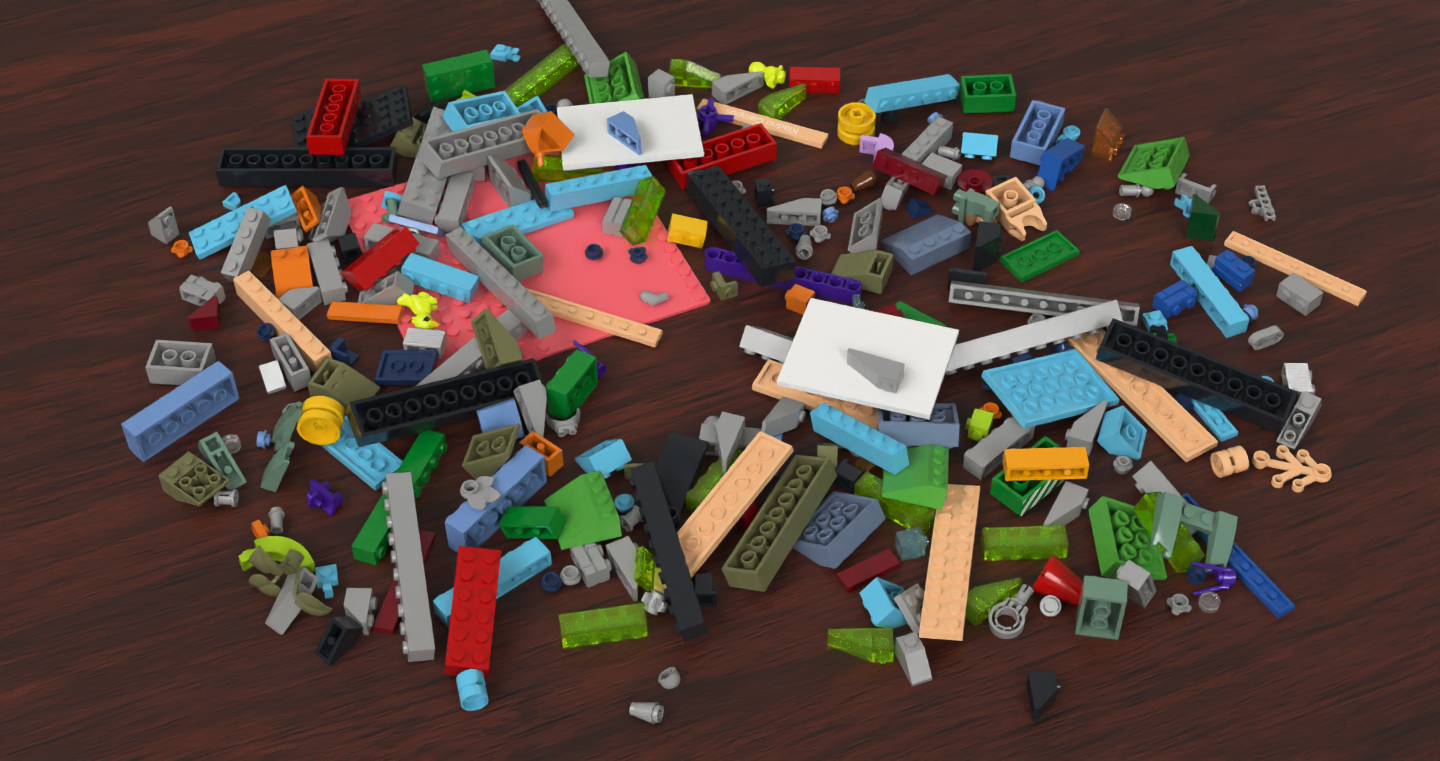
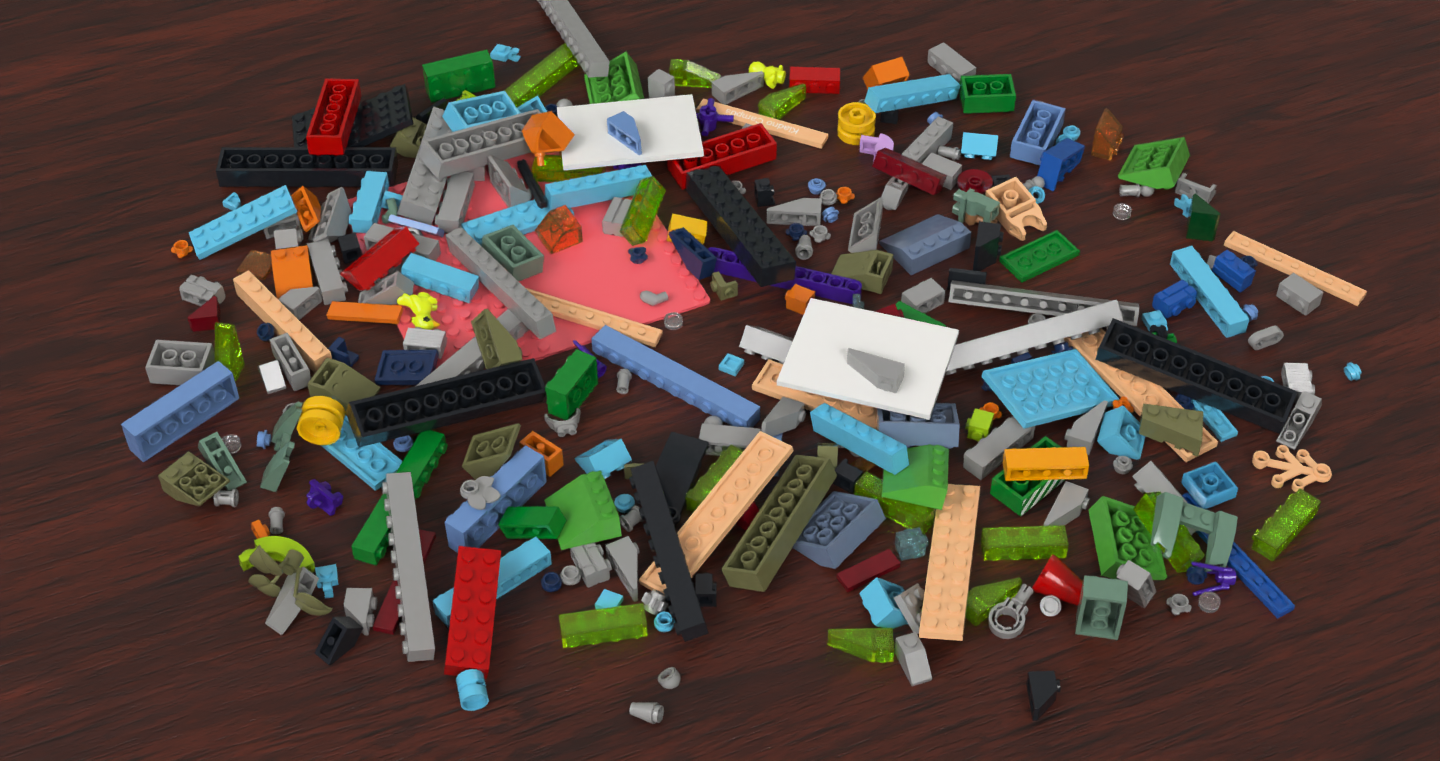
light grey slope [148,207,179,244] -> none
light grey brick [221,207,271,282] -> none
medium blue tile [476,399,524,439] -> none
light grey slope [513,380,547,437] -> none
dark blue plate [585,244,603,260] -> none
clear neon green plate [634,546,655,592] -> none
light grey slope [714,411,745,473] -> none
reddish brown cone [849,170,877,193] -> none
dark blue slope [905,198,932,219] -> none
light nougat wheel [1211,446,1249,478] -> none
light grey piece [1249,185,1276,221] -> none
none -> clear neon green slope [215,322,245,381]
none -> medium azure brick [349,171,389,233]
none -> medium blue plate [393,435,414,452]
none -> clear orange slope [535,205,583,255]
none -> medium blue brick [591,325,760,428]
none -> medium azure tile [595,589,623,615]
none -> light grey pin [616,369,632,394]
none -> medium azure plate [654,611,675,632]
none -> clear tile [664,312,683,330]
none -> dark blue slope [669,227,717,280]
none -> medium azure tile [719,353,744,377]
none -> medium blue plate [808,178,826,194]
none -> orange piece [863,57,909,90]
none -> light grey brick [901,278,945,314]
none -> light grey brick [927,42,976,84]
none -> orange plate [1112,396,1134,413]
none -> olive wedge [1139,404,1203,457]
none -> dark azure brick [1181,461,1238,509]
none -> clear neon green brick [1251,489,1321,562]
none -> medium azure plate [1344,362,1361,381]

